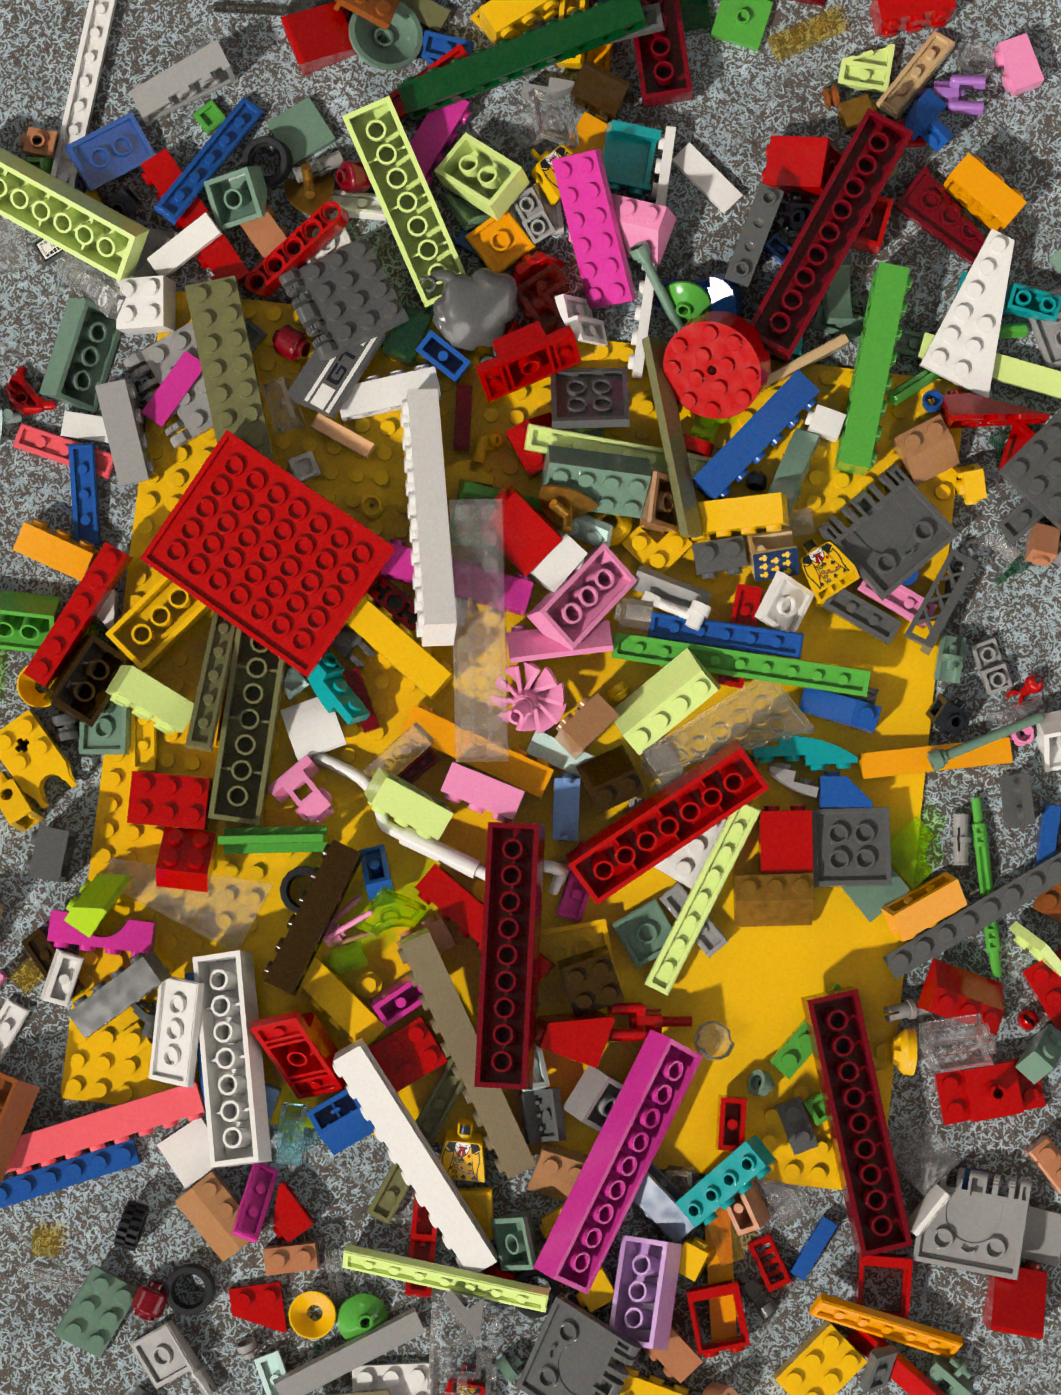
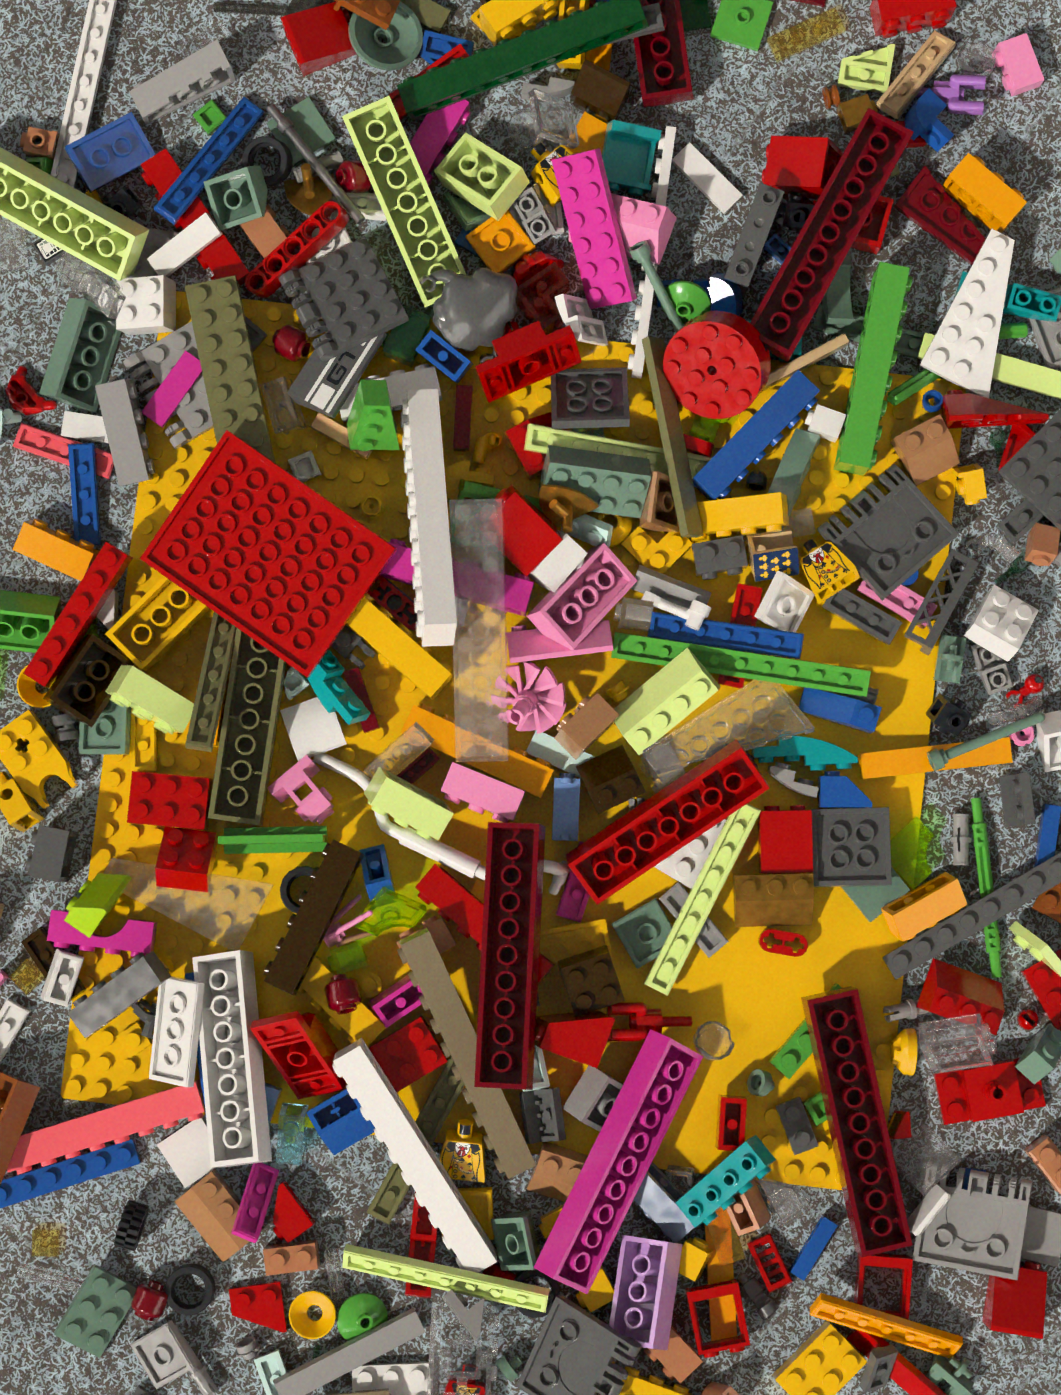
none -> flat silver bar [267,104,365,224]
none -> dark red head [324,974,361,1015]
none -> bright green wedge [346,380,400,451]
none -> red beam [758,929,808,957]
none -> red slope [887,1110,912,1139]
none -> white brick [964,584,1039,661]

